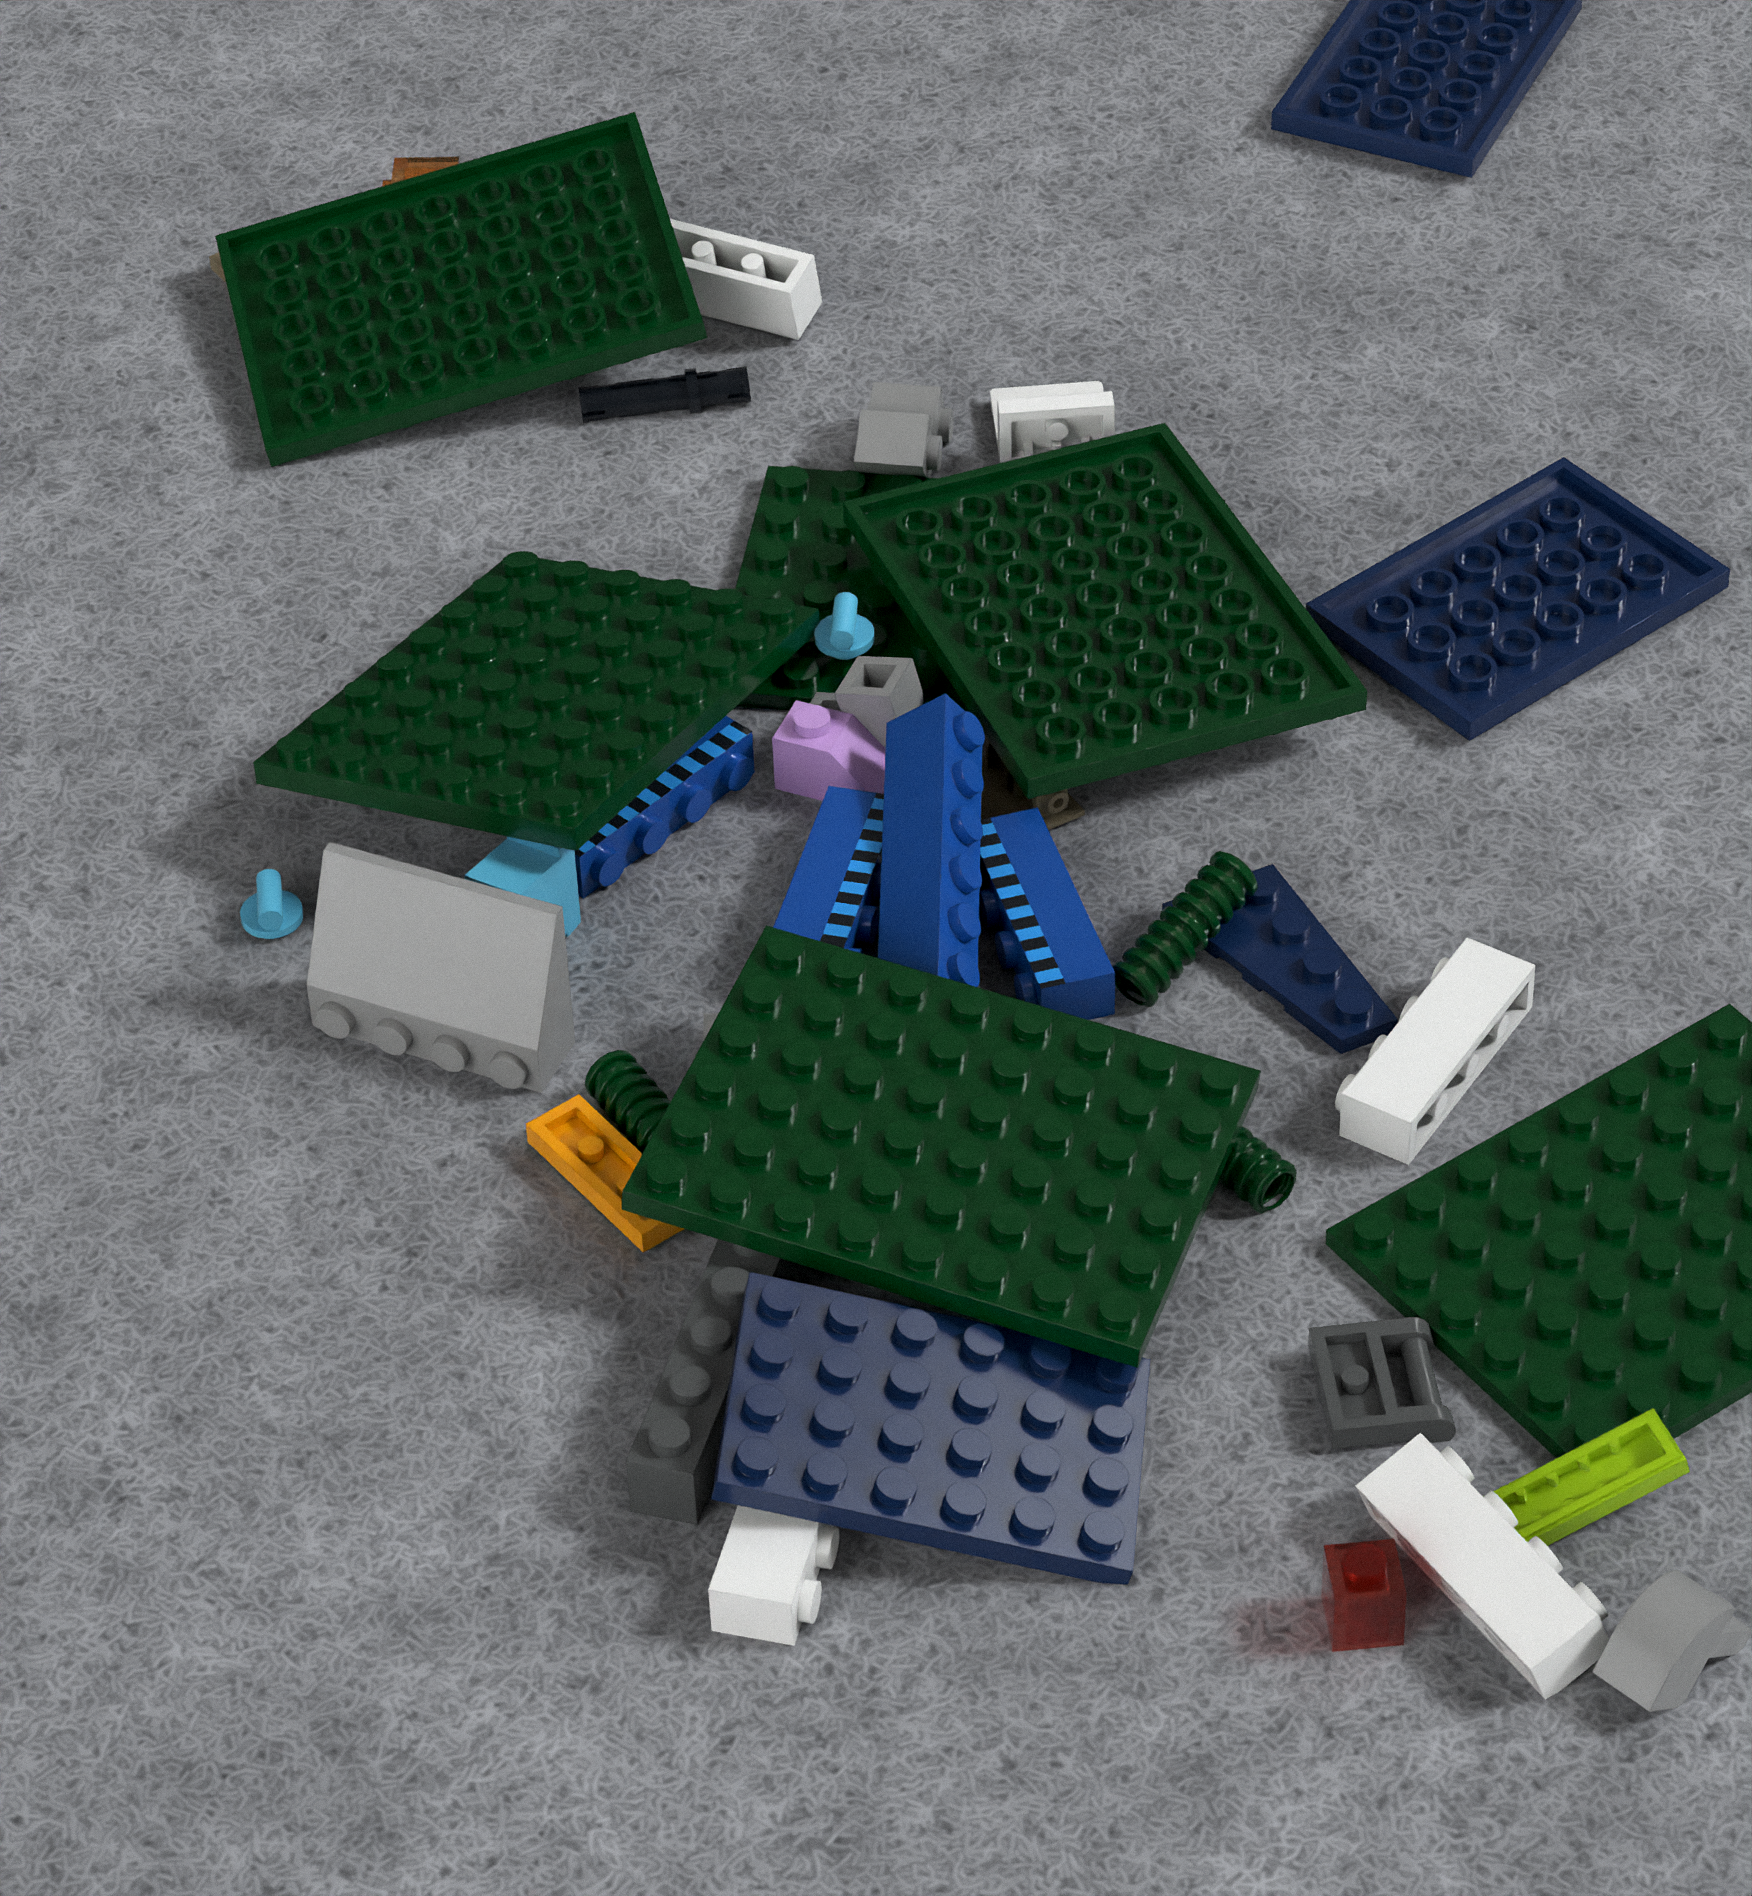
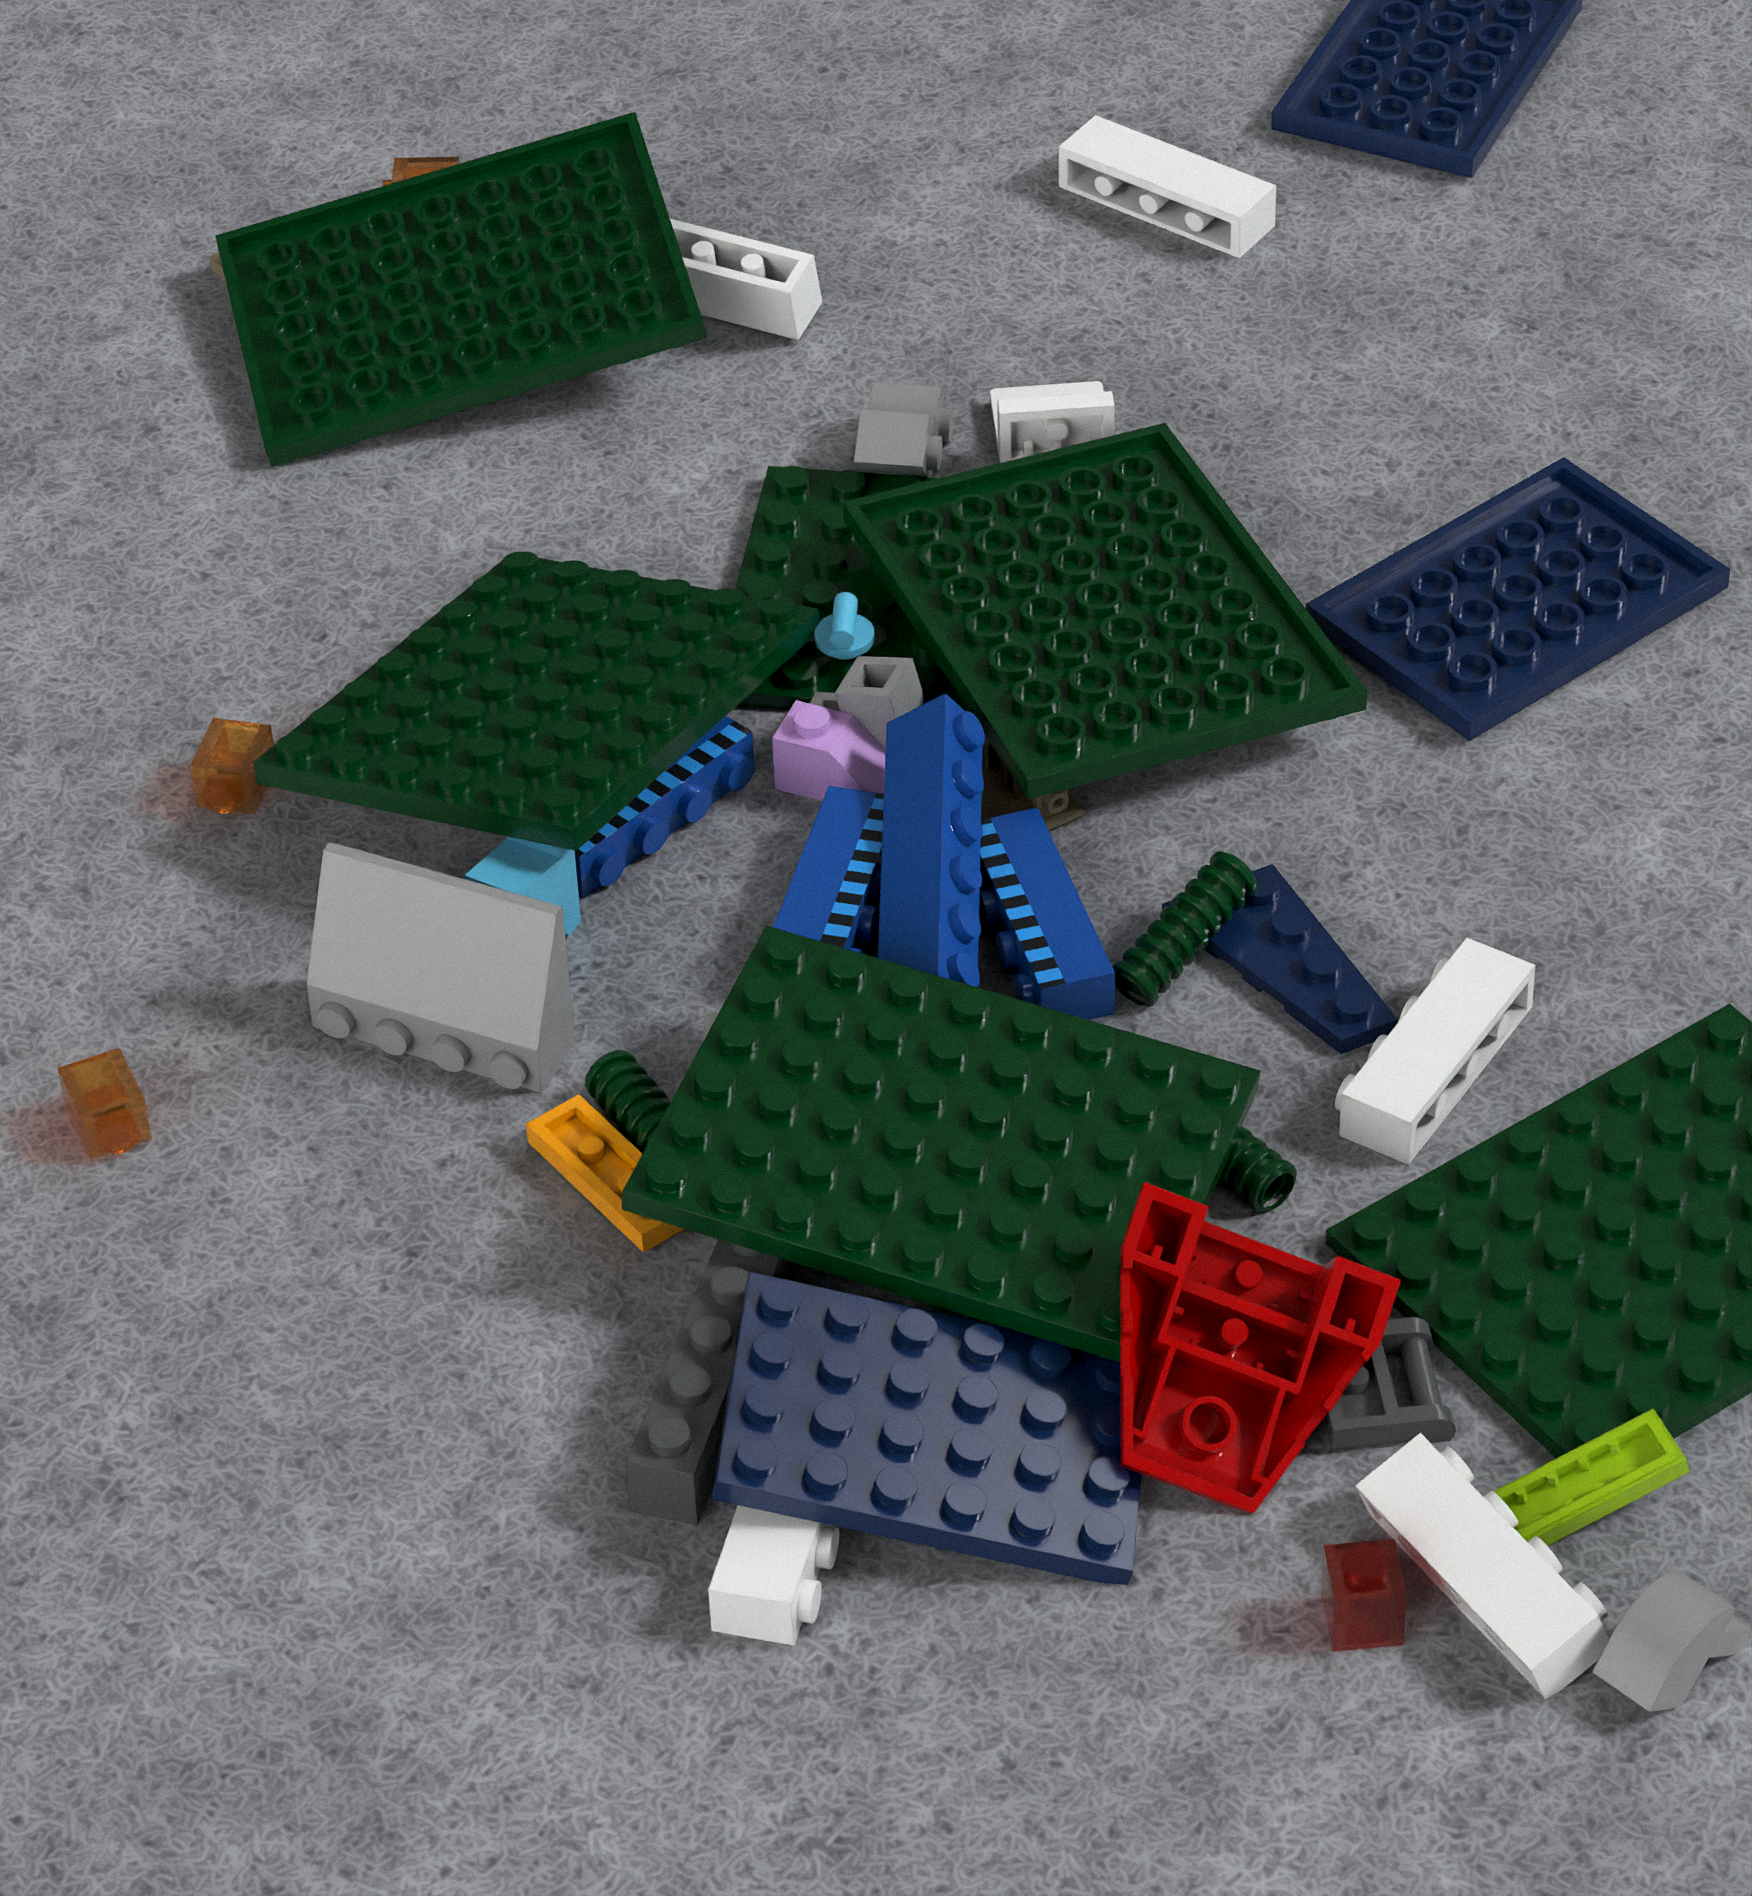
medium azure plate [240,869,303,939] -> none
black pin [578,366,751,423] -> none
none -> clear orange brick [57,1048,152,1159]
none -> clear orange brick [190,717,274,815]
none -> white brick [1059,115,1276,258]
none -> red wedge [1120,1182,1401,1514]

